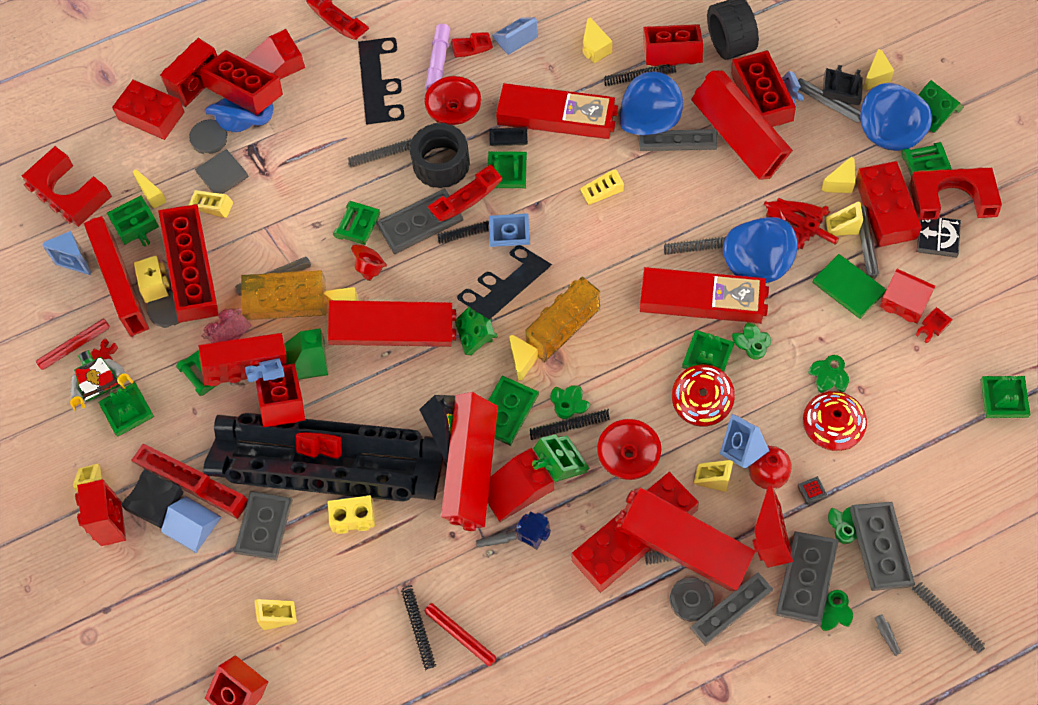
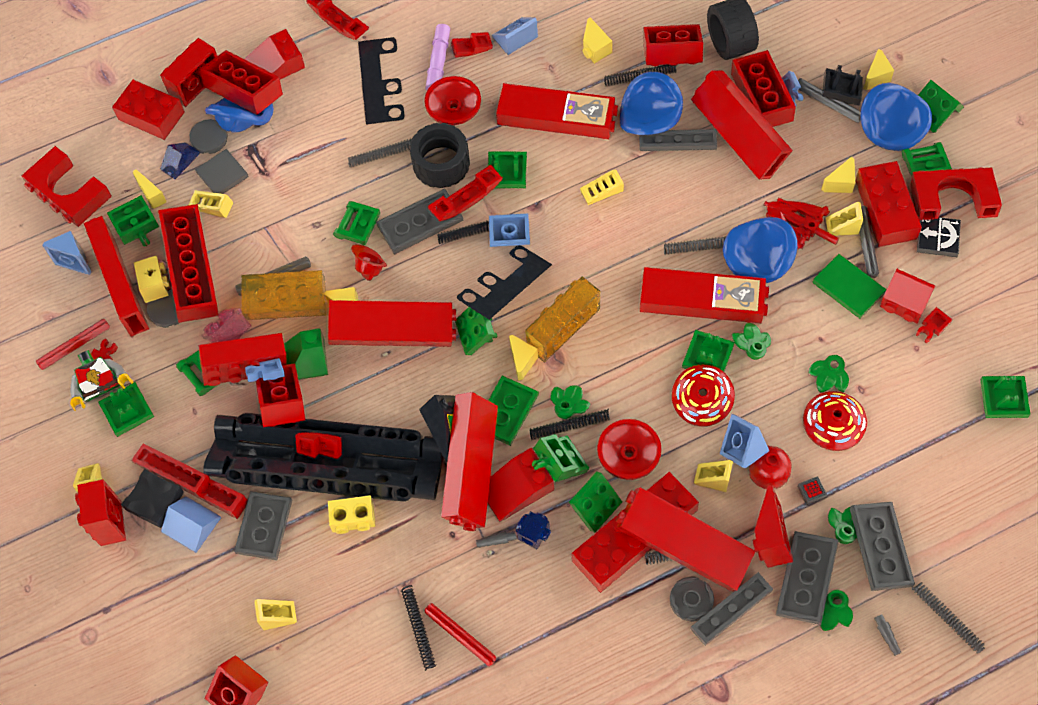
black tile [489,127,528,146] -> none
none -> clear blue slope [160,142,200,179]
none -> green plate [569,471,623,533]

